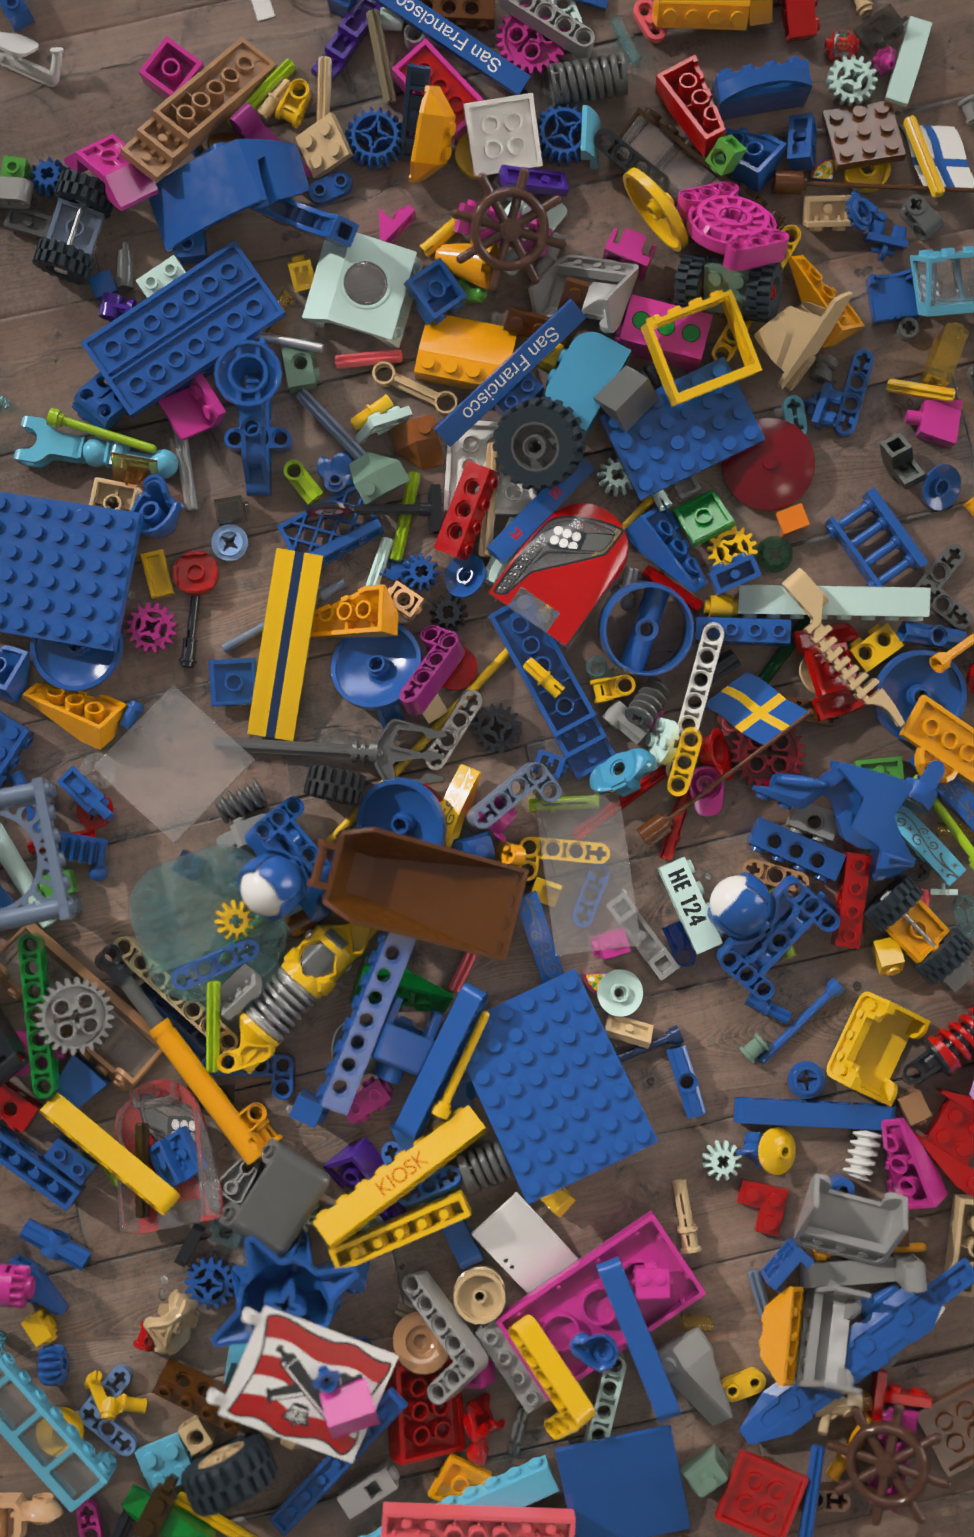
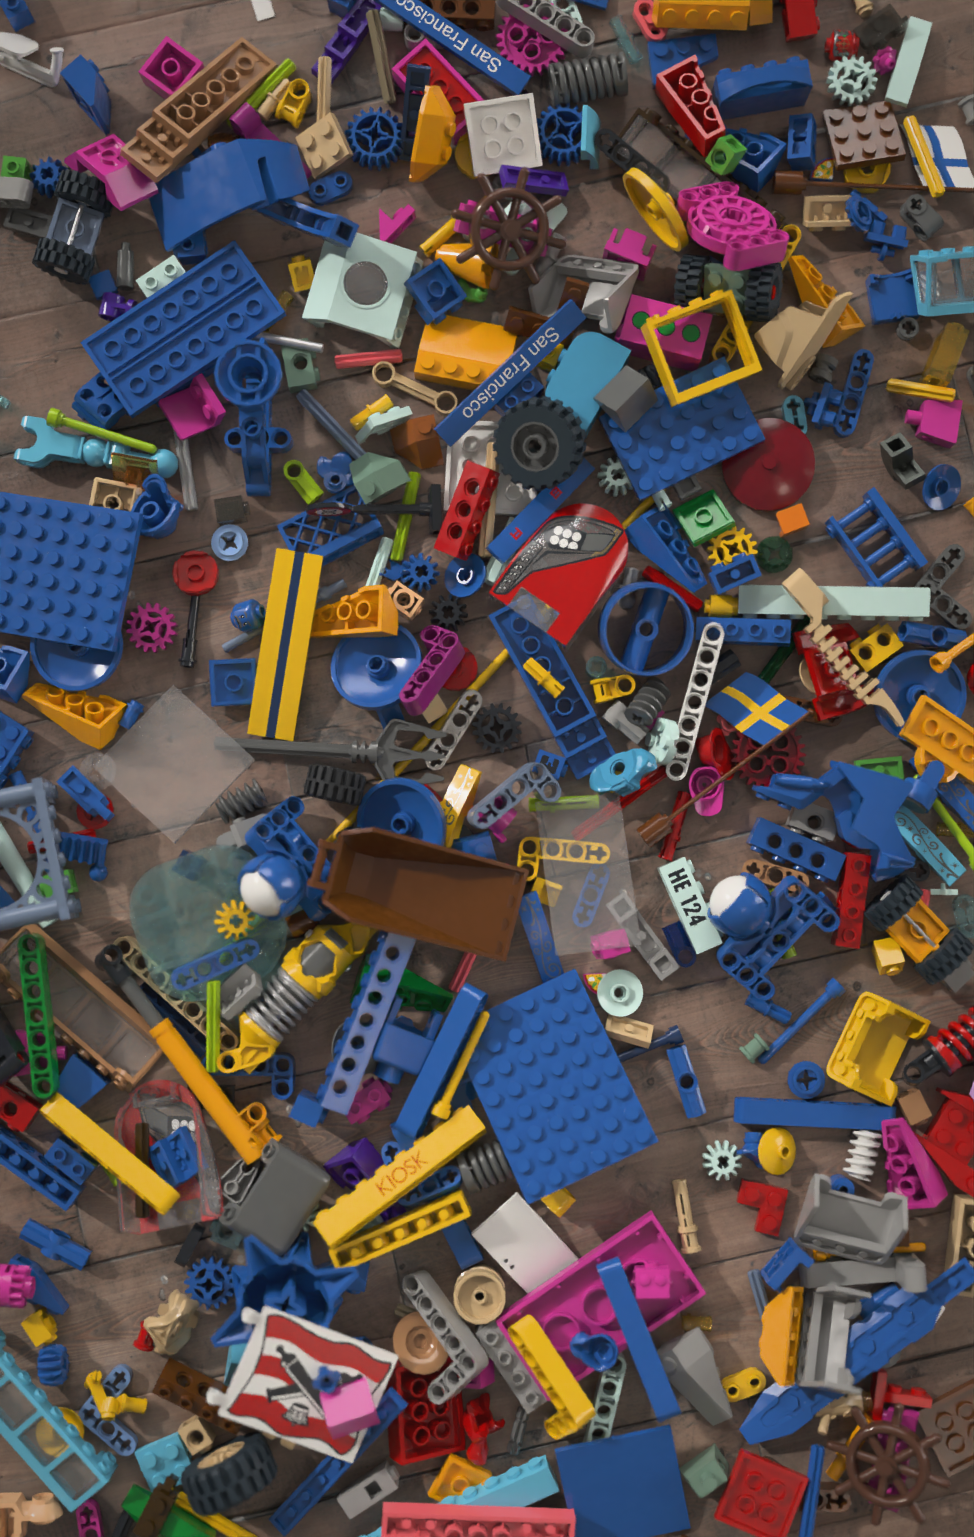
light grey gear [35,977,114,1055] -> none
yellow tile [140,549,175,600] -> none
light orange piece [495,841,526,866] -> none
yellow beam [668,727,702,796] -> none
none -> blue slope [60,54,112,135]
none -> blue head [230,599,266,632]
none -> blue wing [647,33,719,90]

